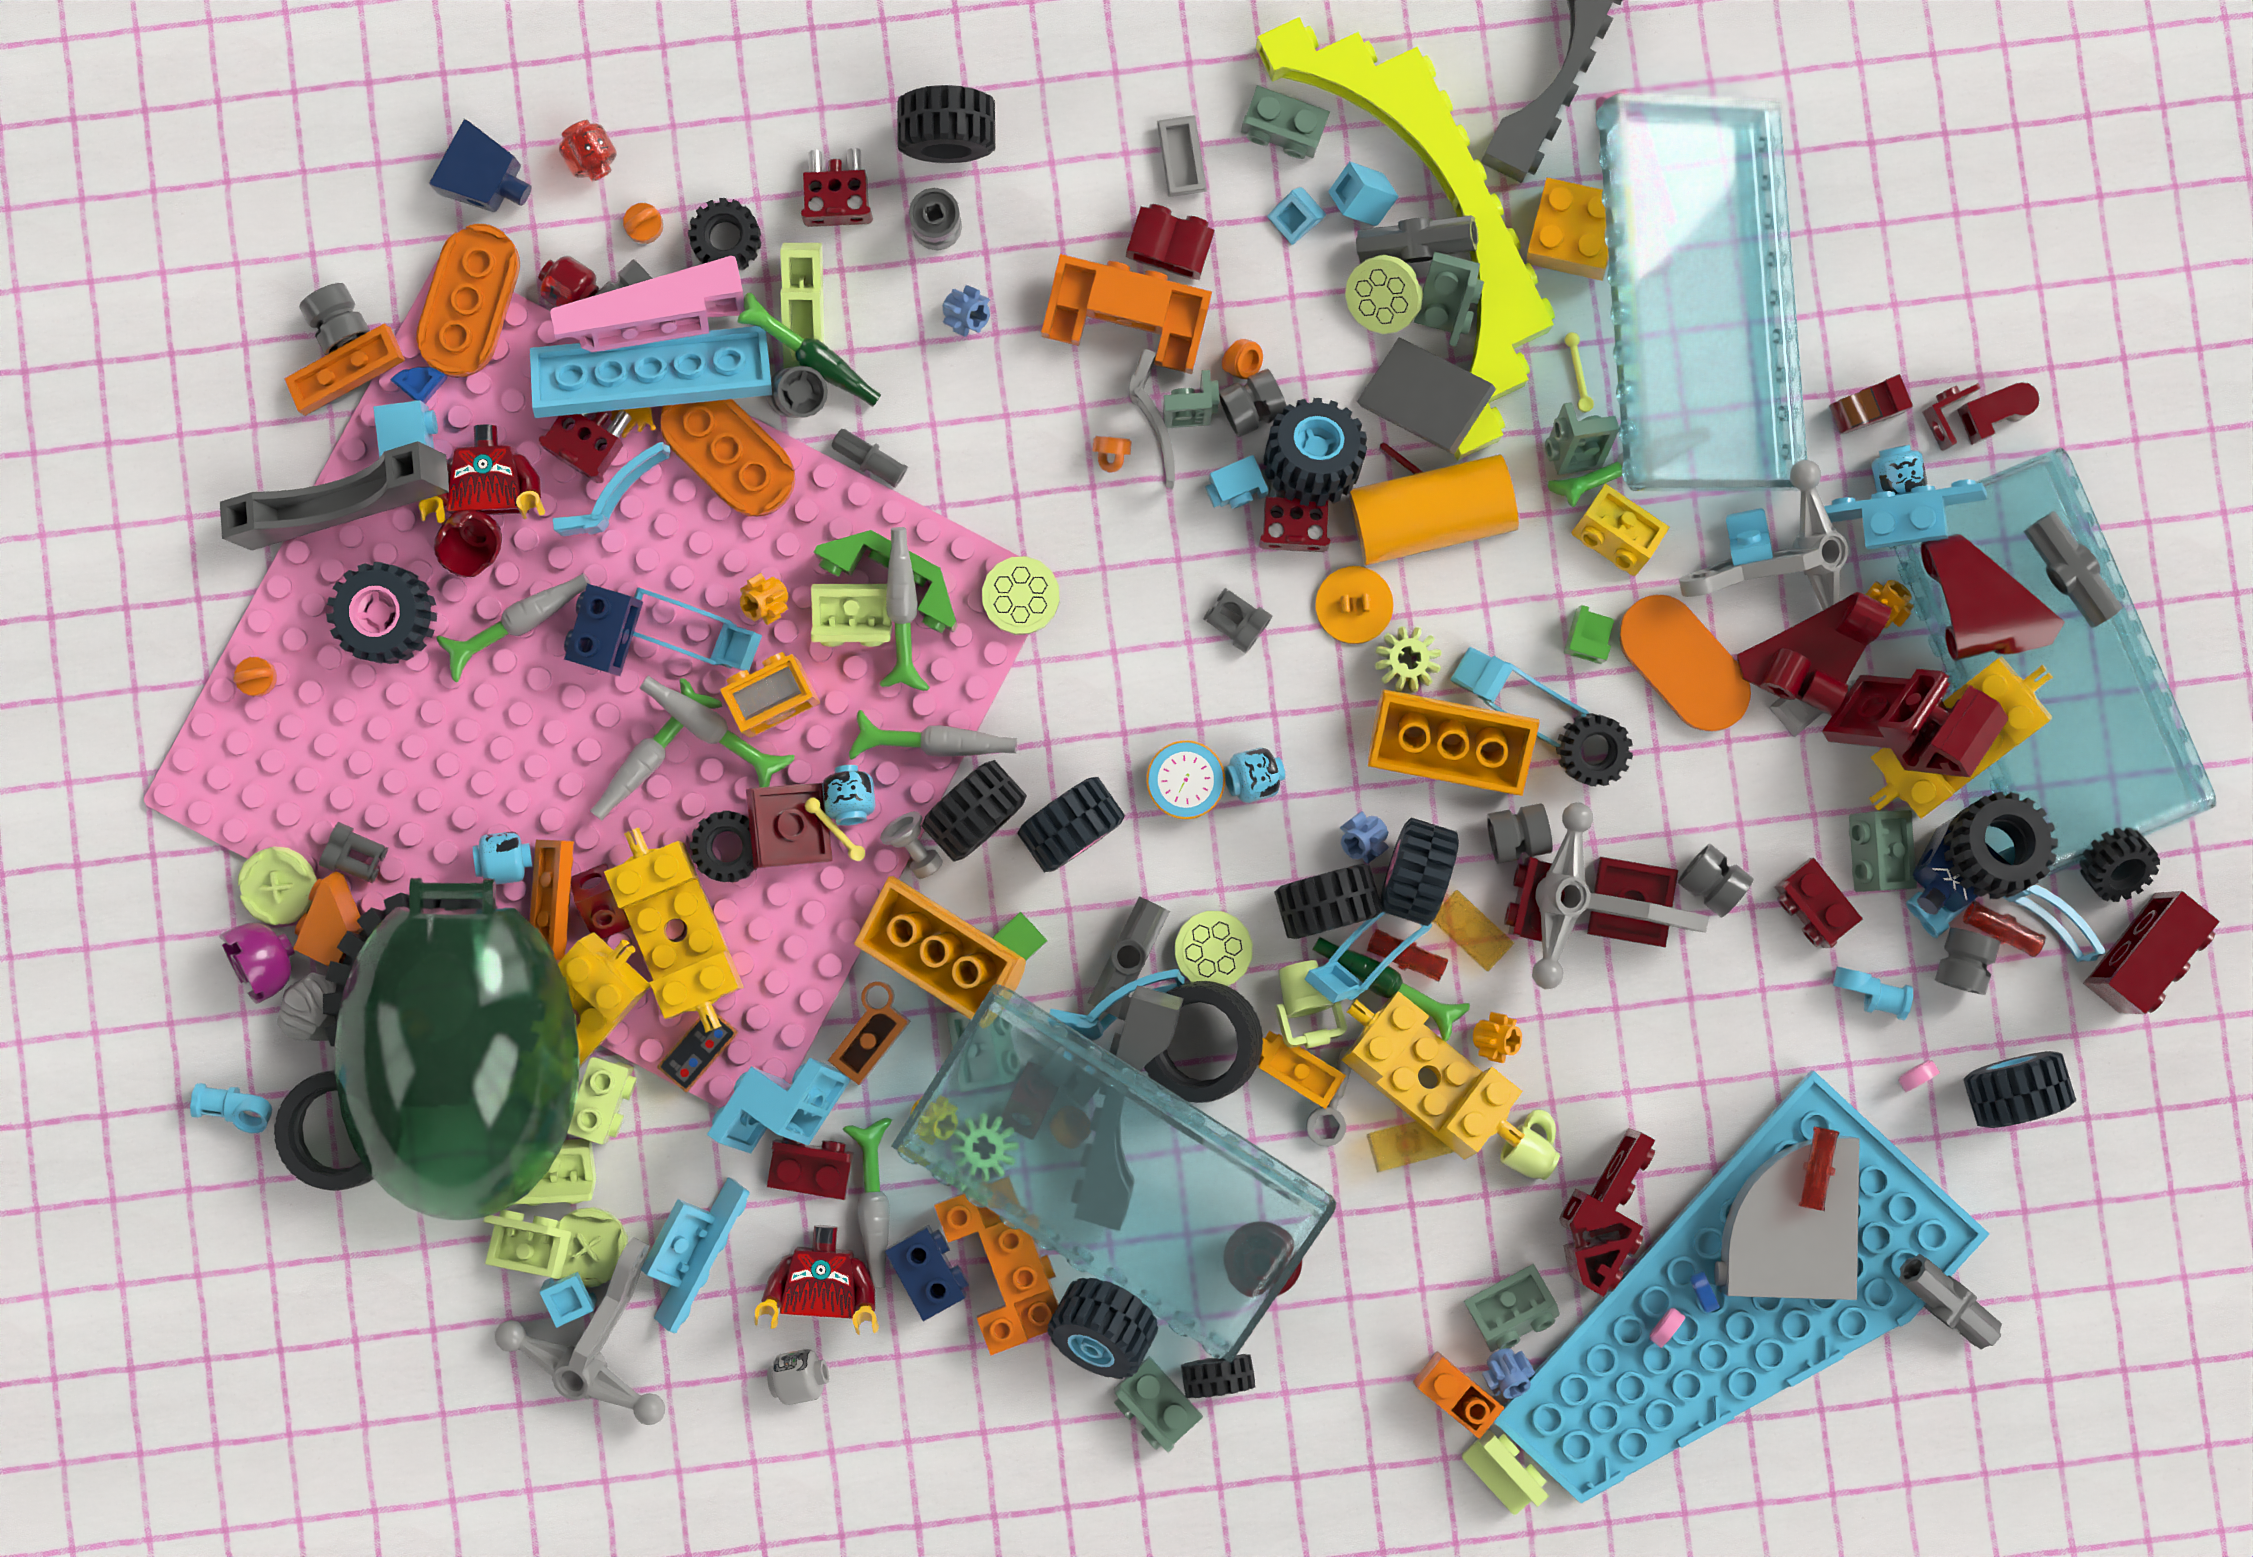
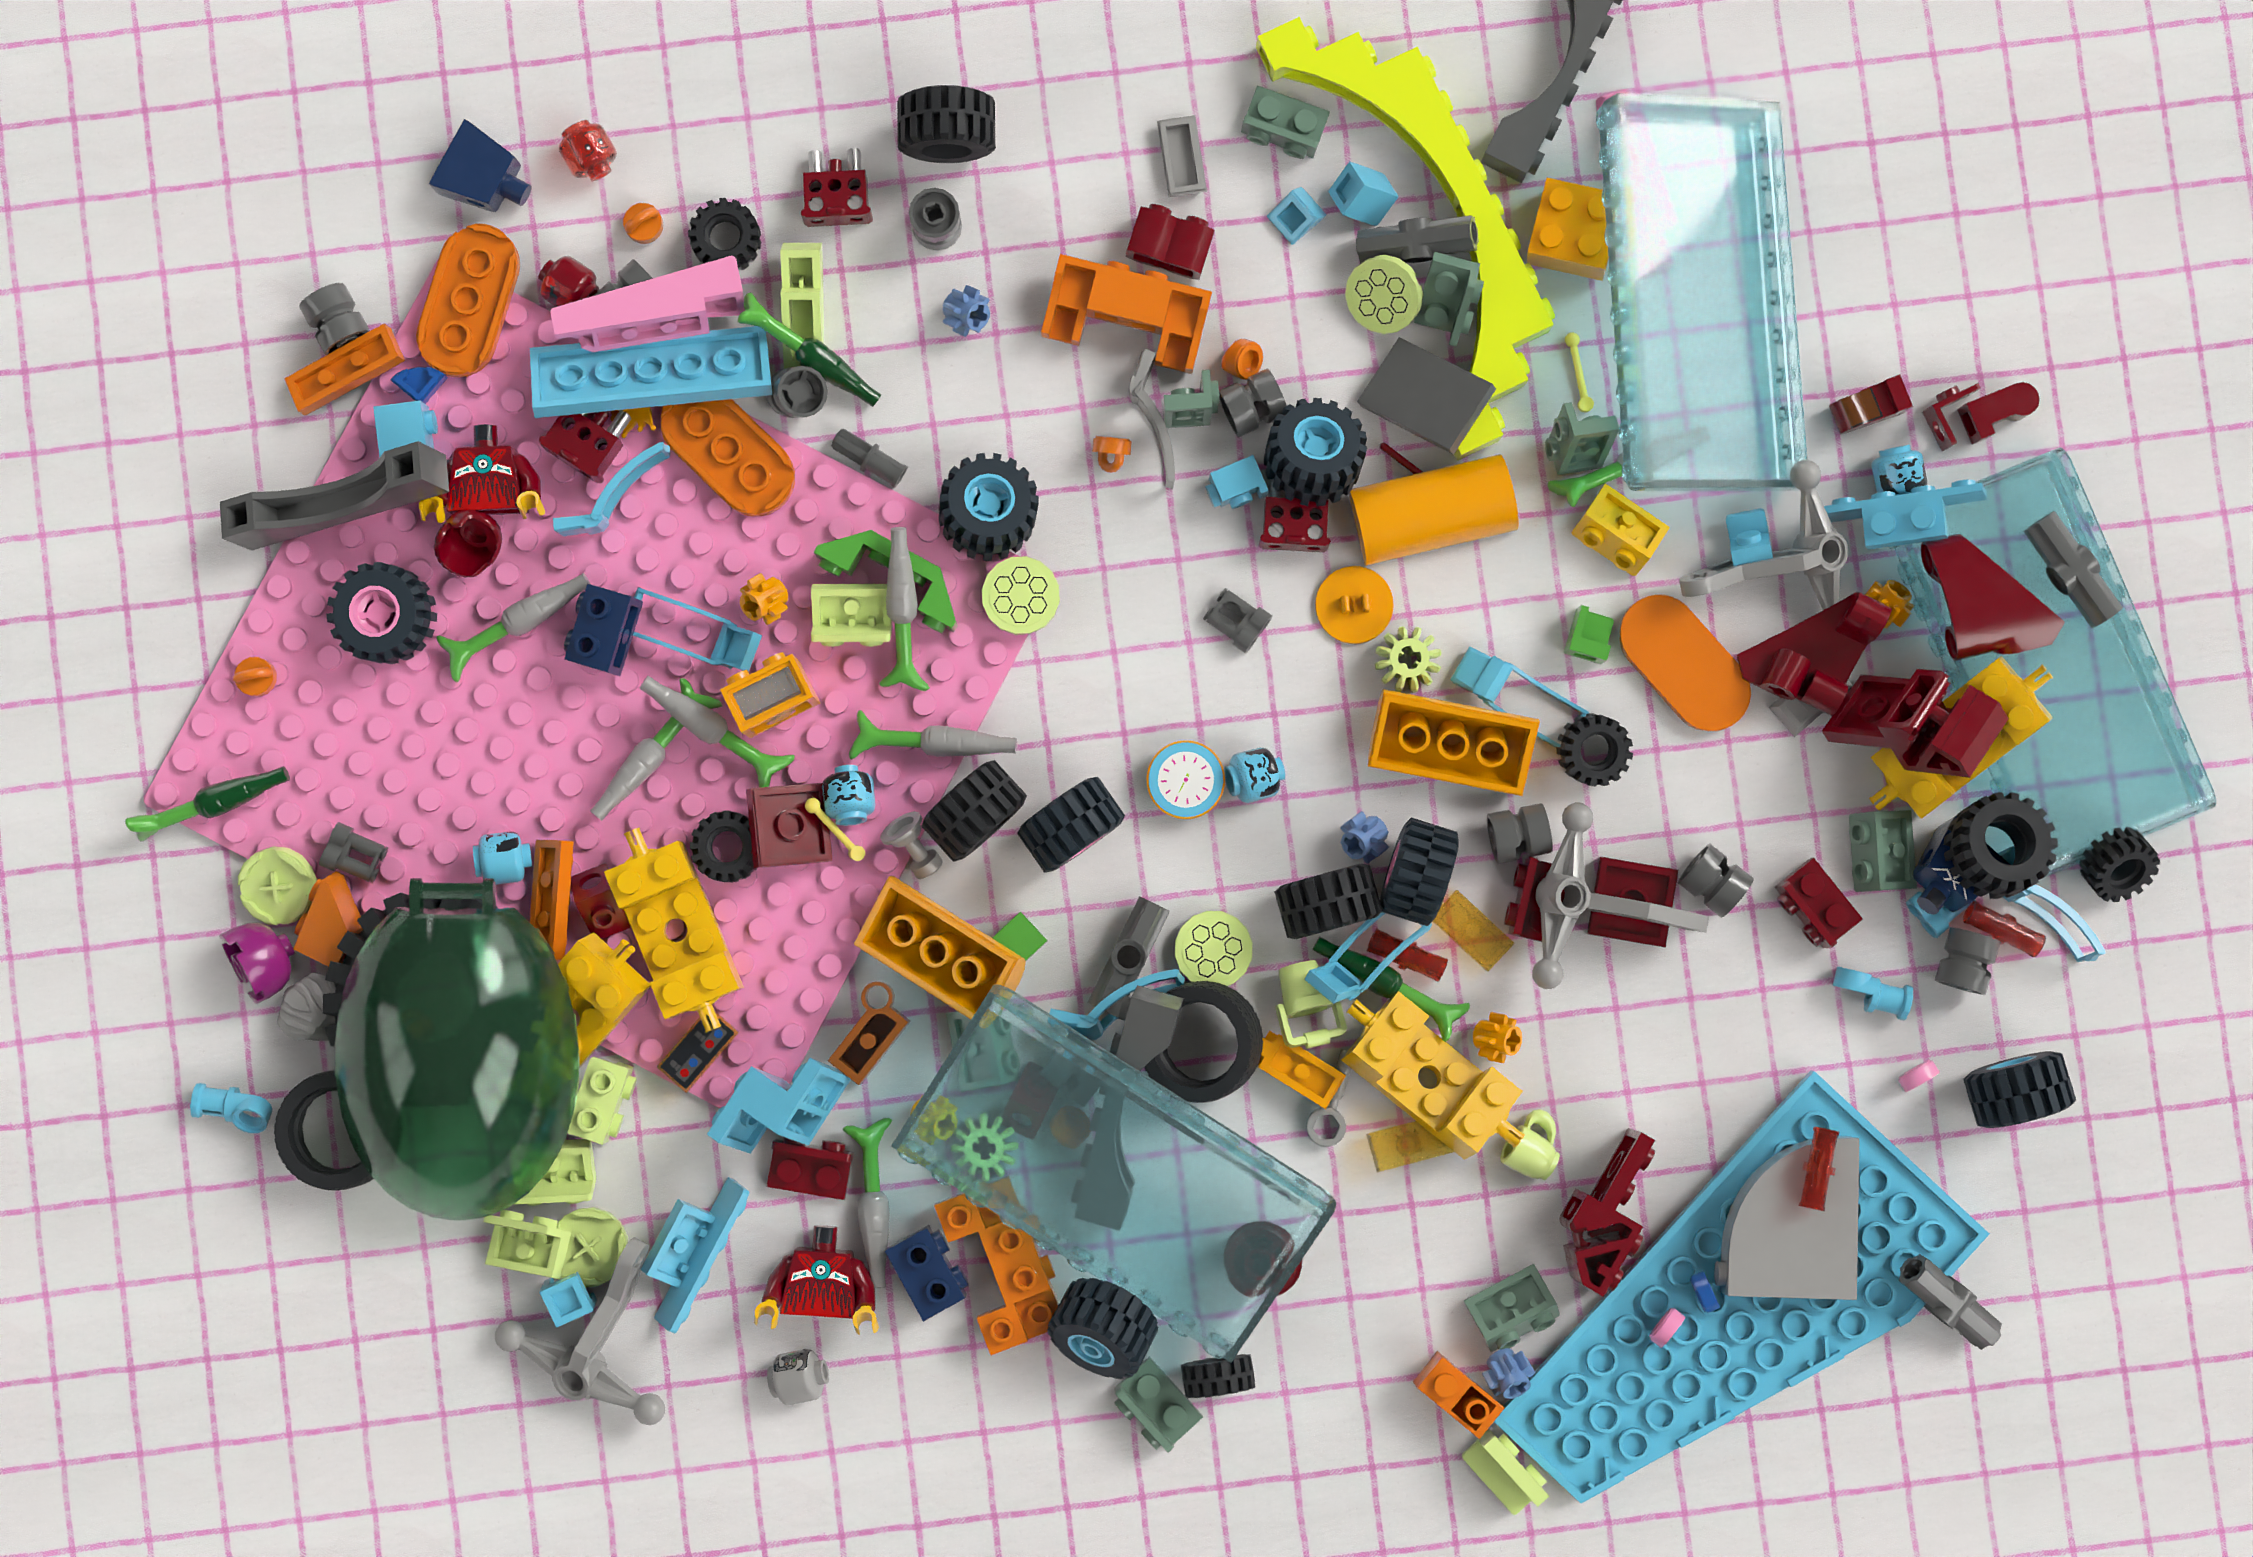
dark red brick [2083,891,2220,1014] -> none
none -> dark green piece [125,766,290,842]
none -> black wheel [938,453,1039,561]

